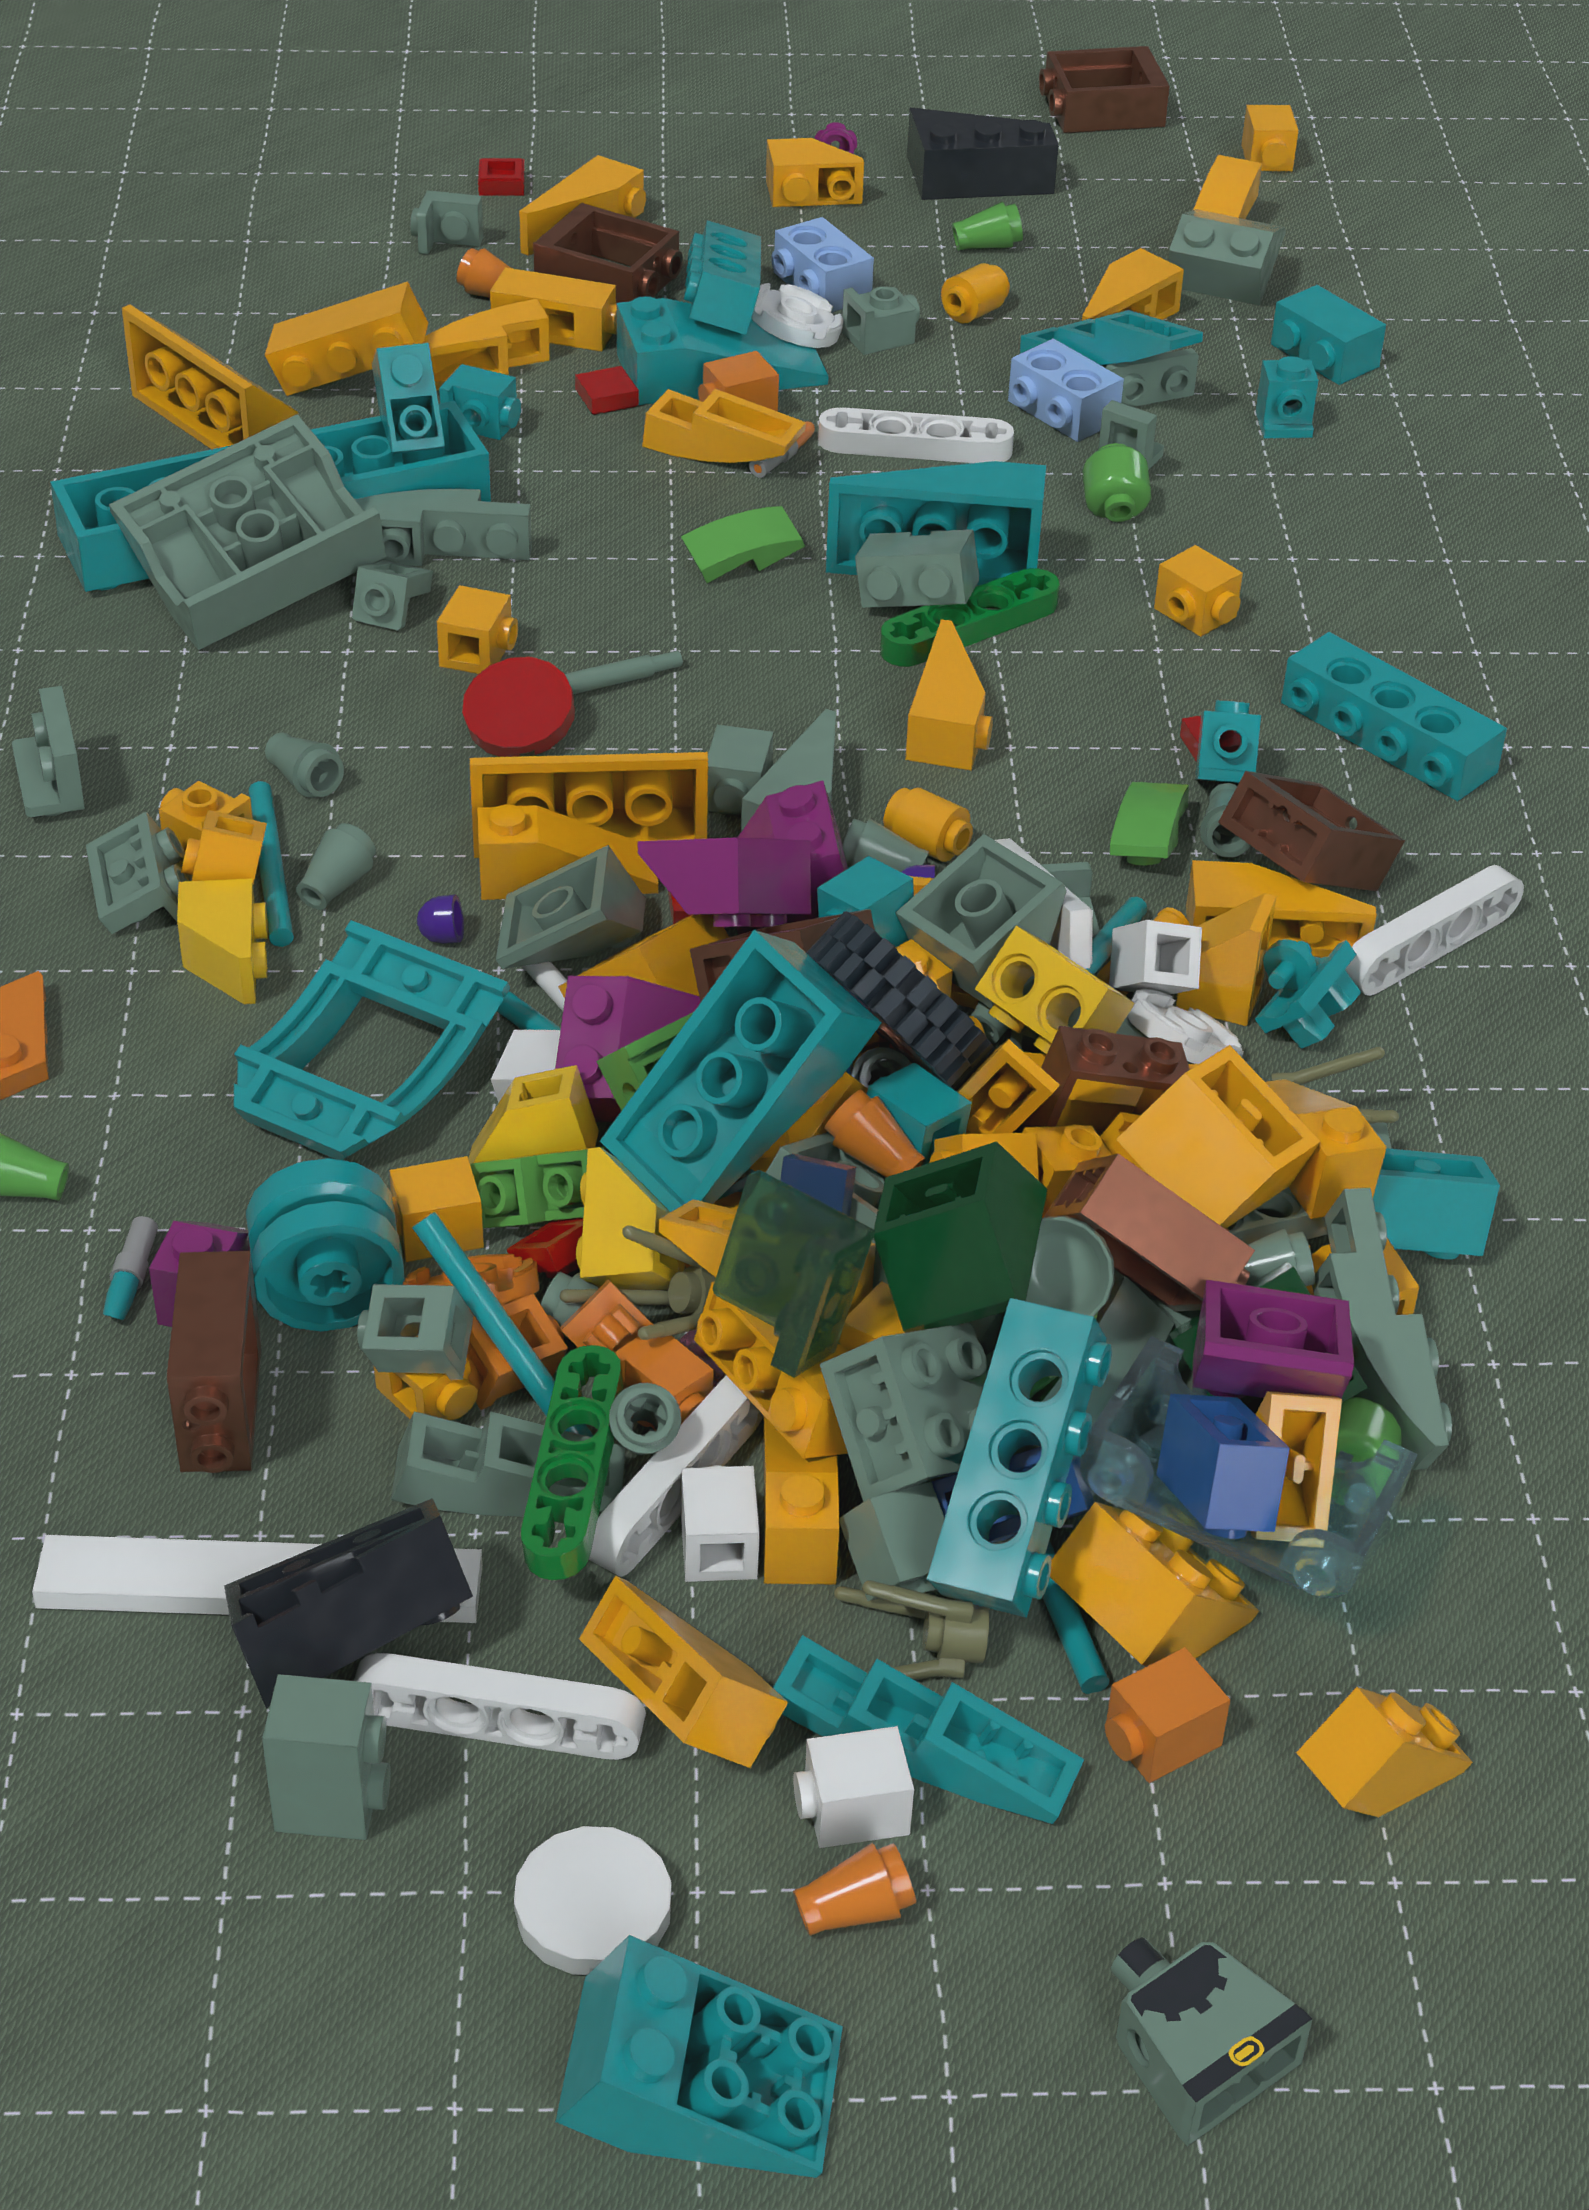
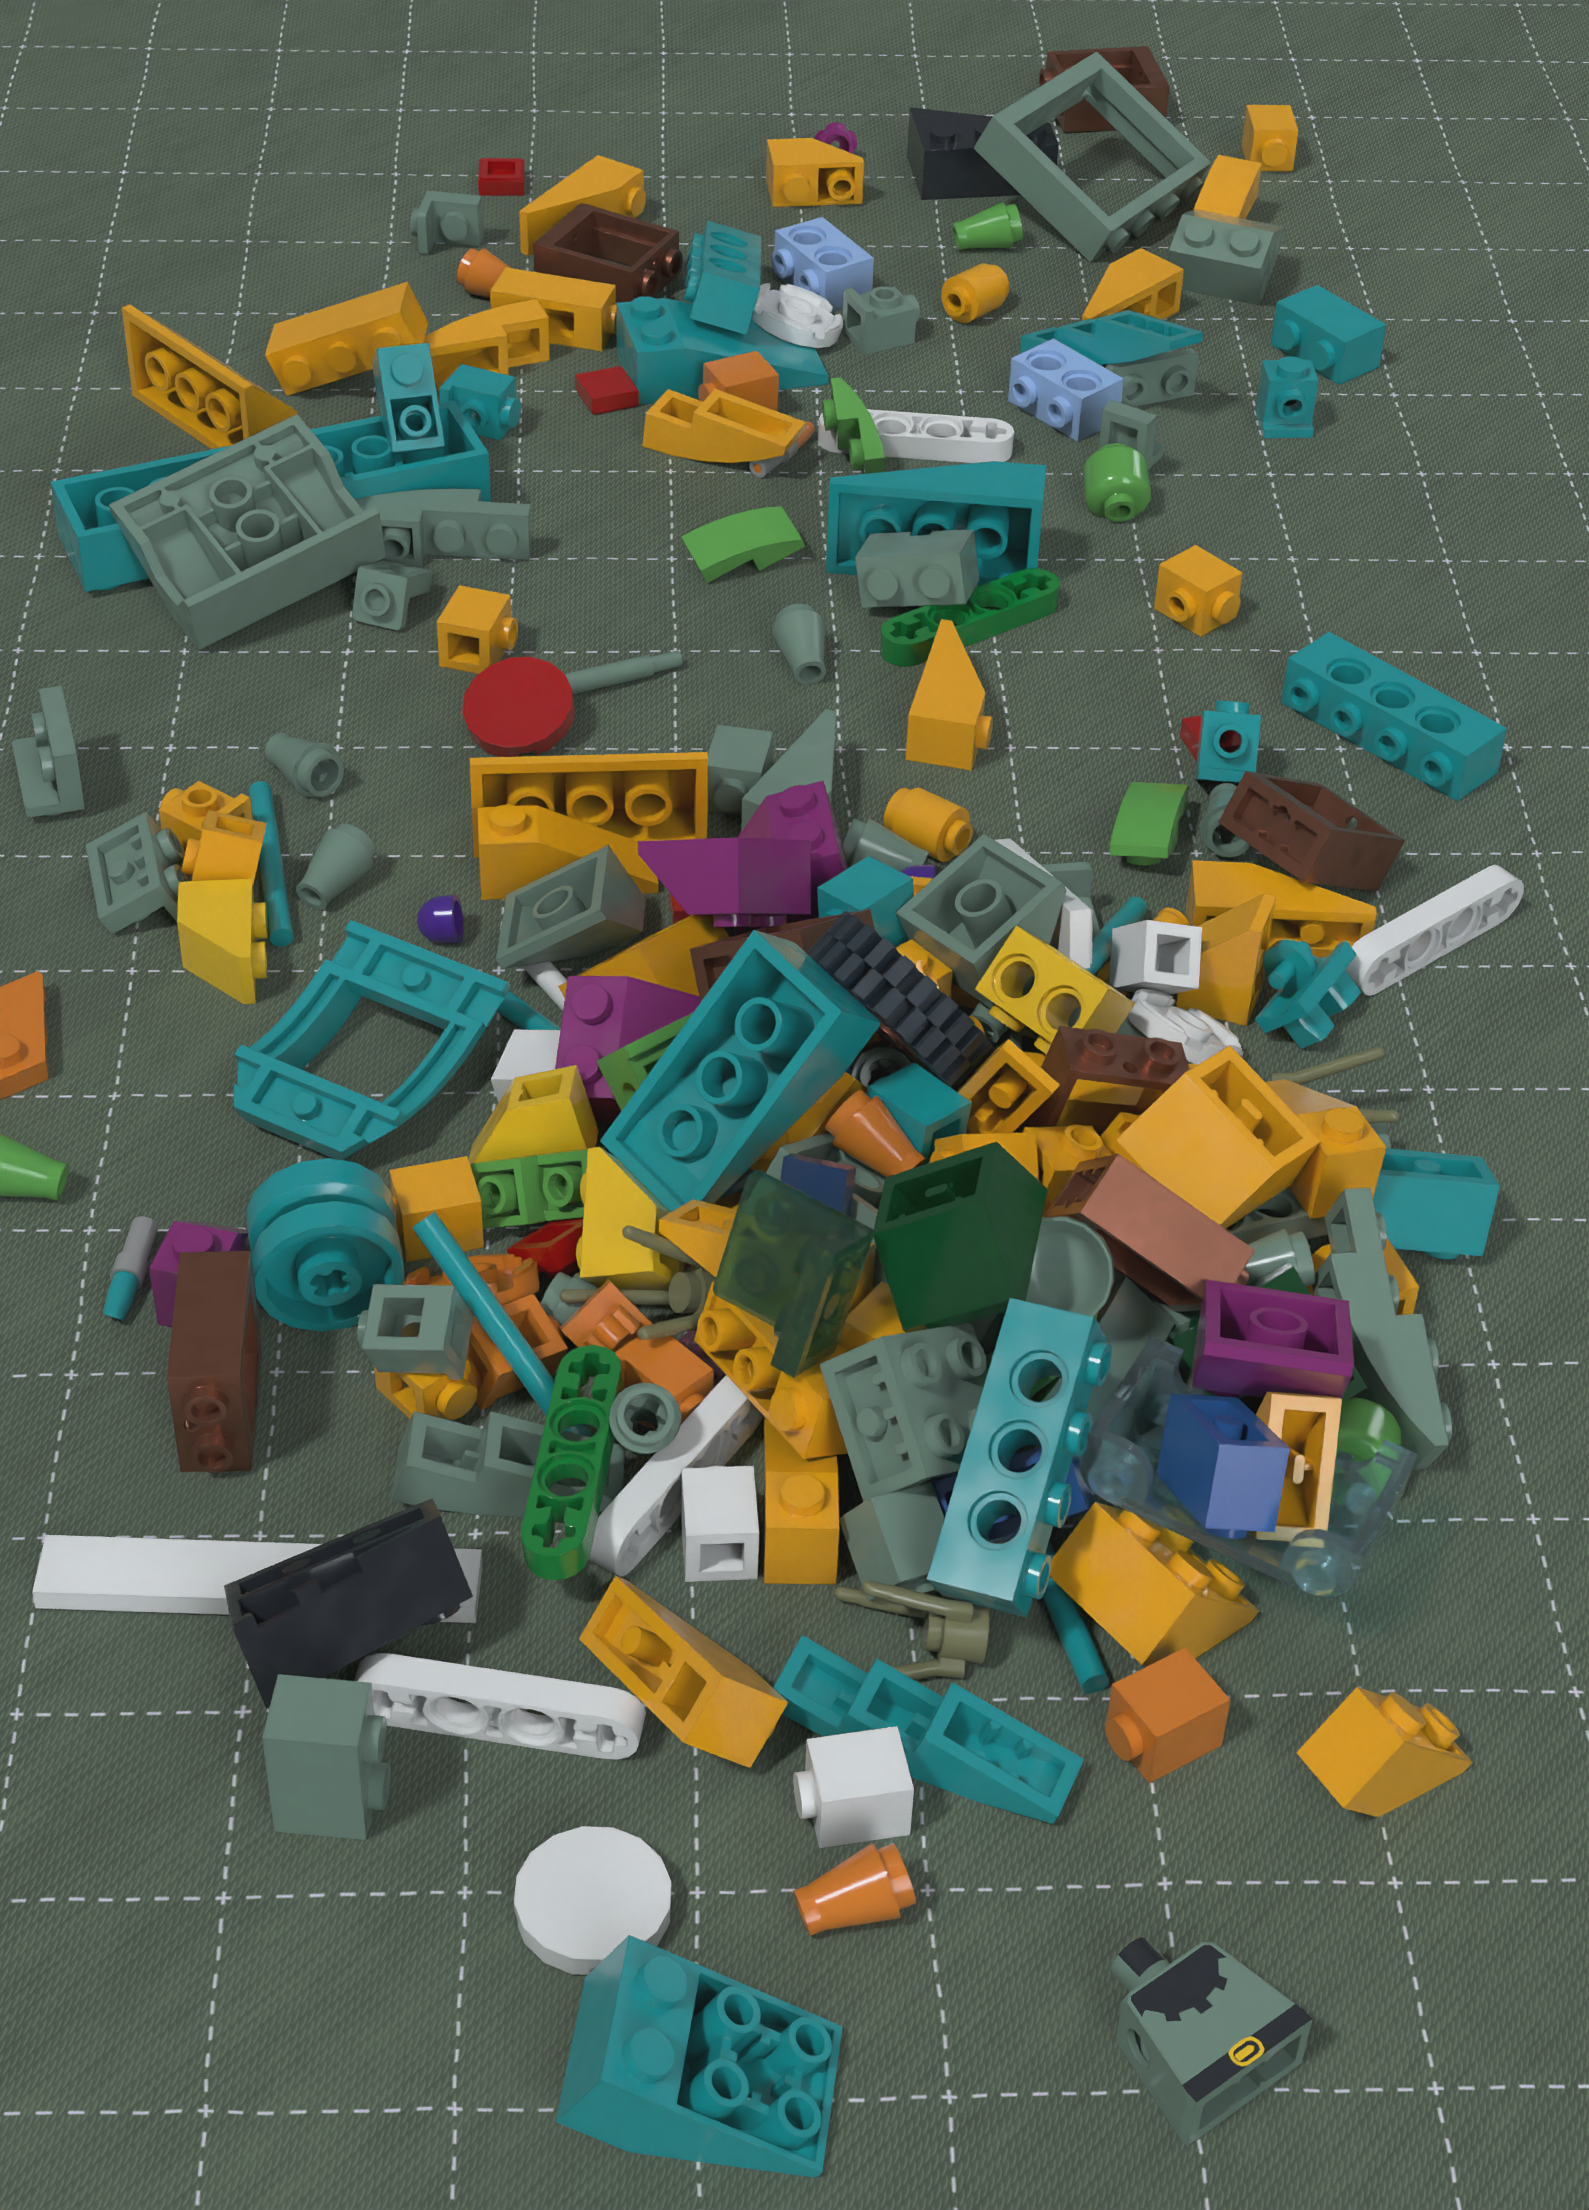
none -> sand green cone [772,604,826,685]
none -> bright green slope [822,377,885,474]
none -> sand green window [974,52,1211,262]

